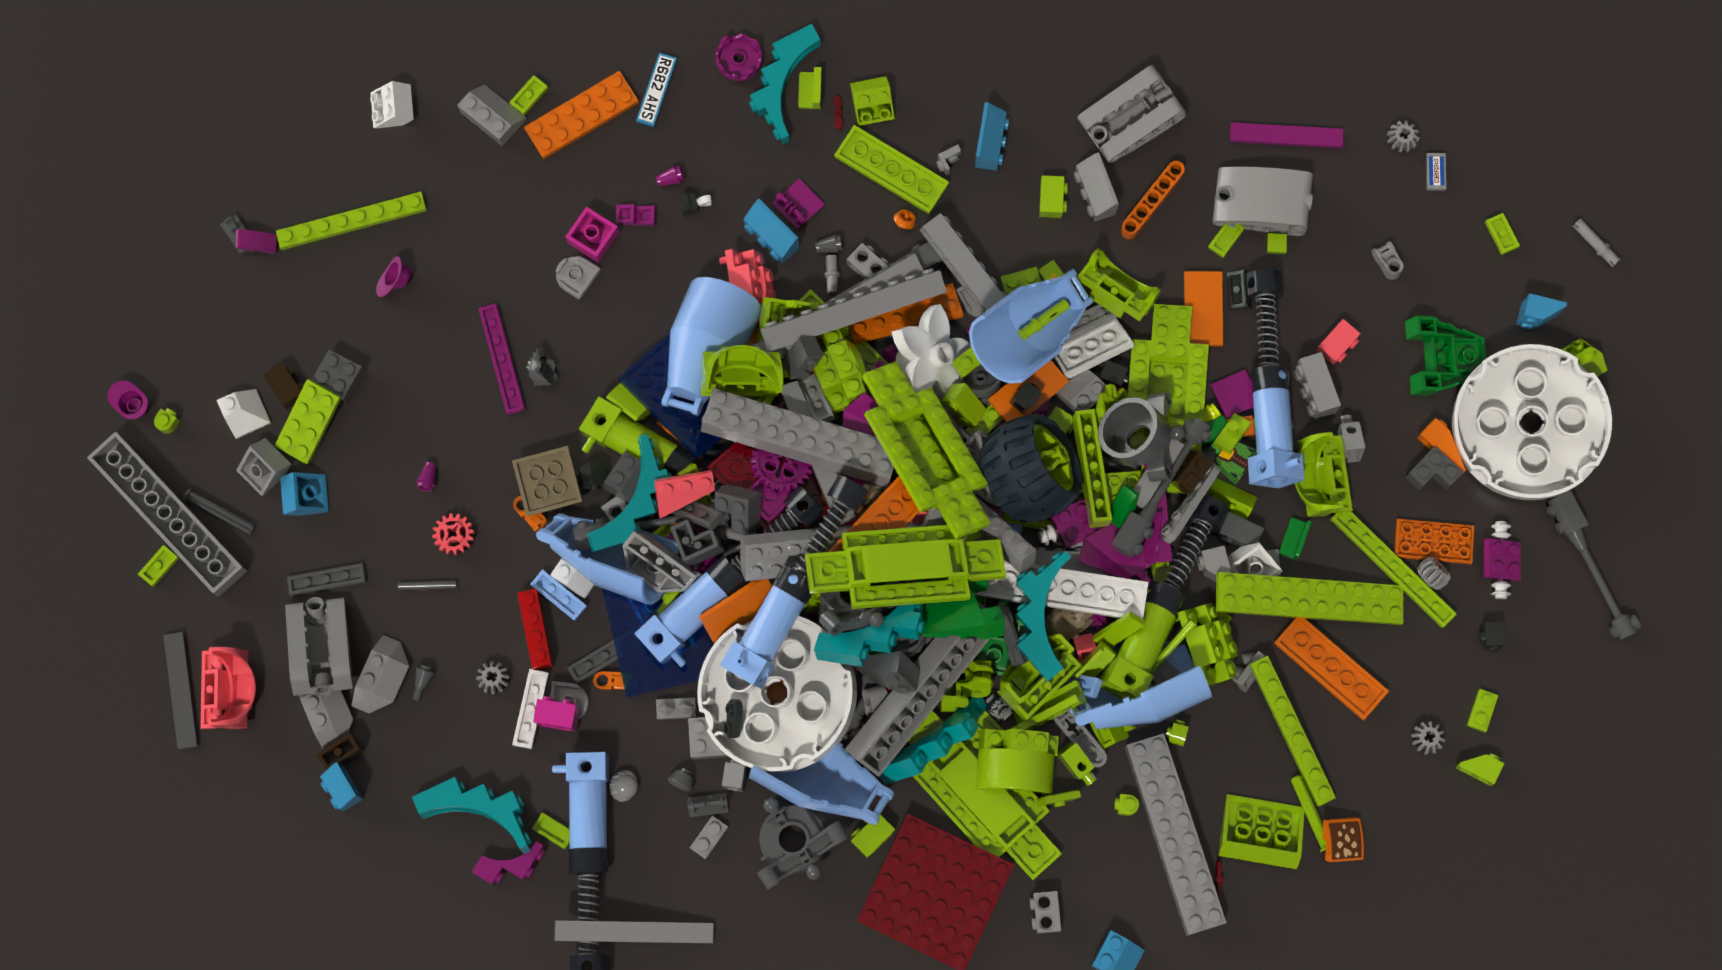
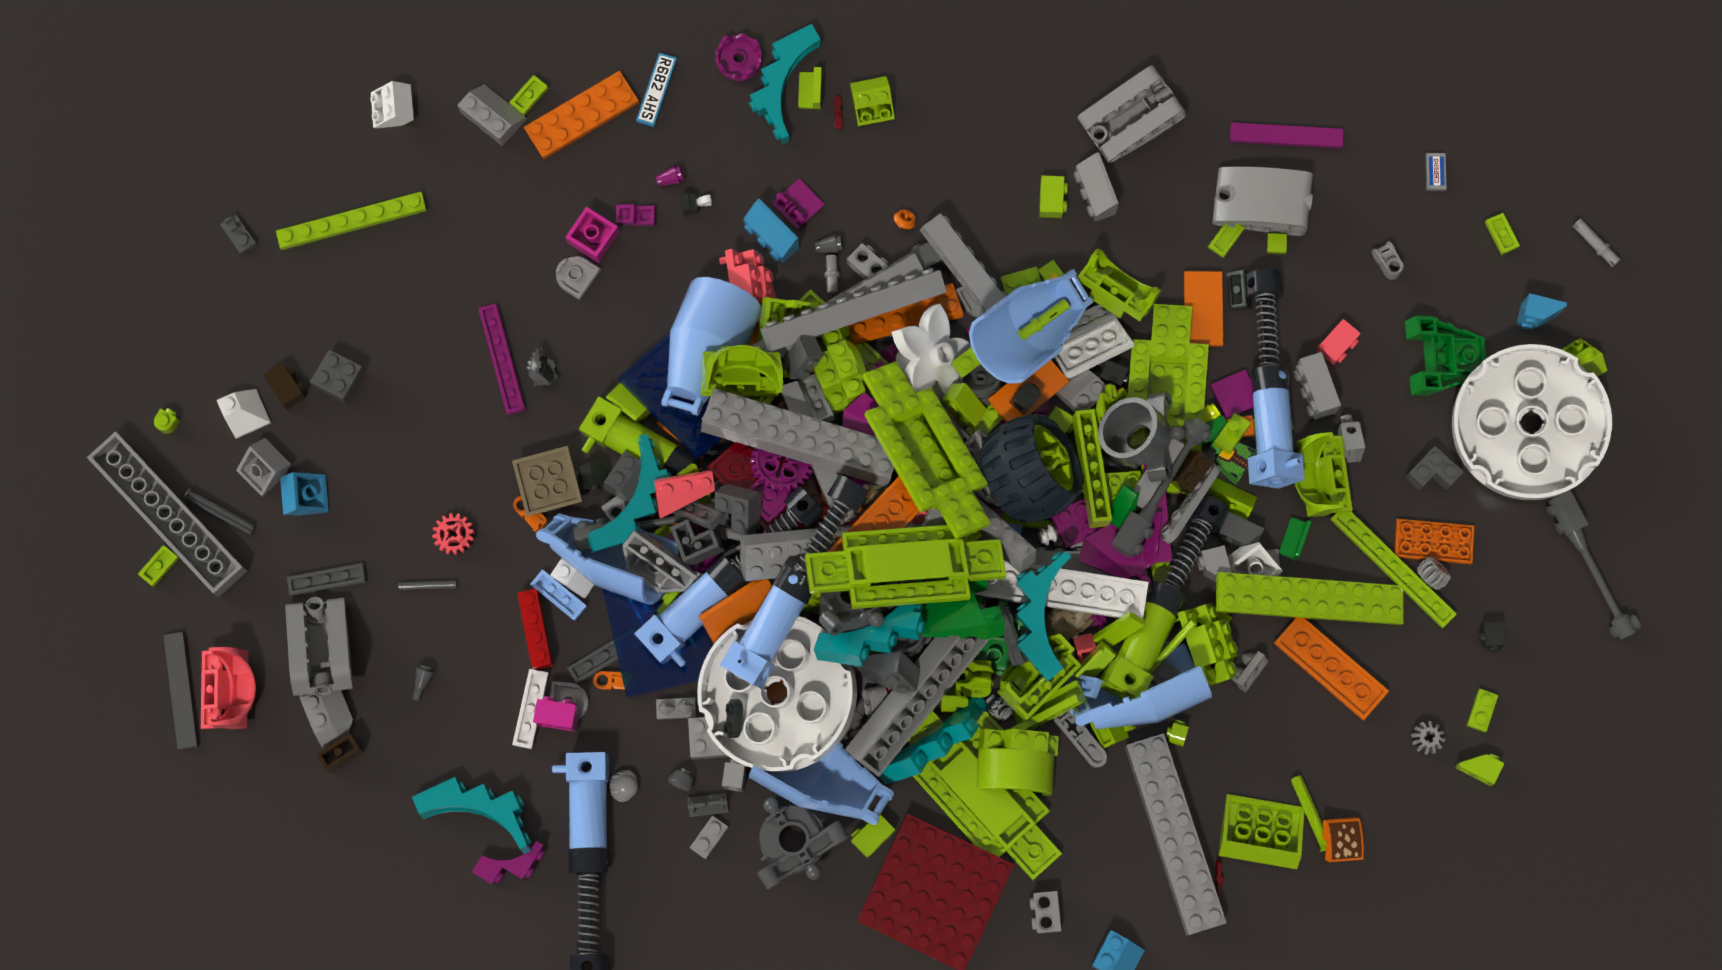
magenta piece [108,380,148,420] -> none
magenta slope [235,229,277,254] -> none
lime plate [275,379,342,464] -> none
dark azure slope [320,762,363,811] -> none
light grey wedge [351,635,410,714] -> none
magenta piece [376,256,413,297] -> none
magenta cone [416,462,436,492] -> none
light grey gear [476,661,510,694] -> none
lime tile [532,812,569,850] -> none
light grey tile [554,920,713,943] -> none
lime plate [834,125,949,214] -> none
light grey bracket [936,145,961,175] -> none
dark azure slope [975,102,1009,171] -> none
lime plate [1037,790,1081,807] -> none
lime torso [1057,742,1097,786] -> none
lime plate [1114,794,1139,816] -> none
orange beam [1121,161,1185,240] -> none
lime plate [1249,656,1336,807] -> none
light grey gear [1387,120,1420,153] -> none
orange slope [1417,418,1466,476] -> none
magenta plate [1484,521,1521,599] -> none

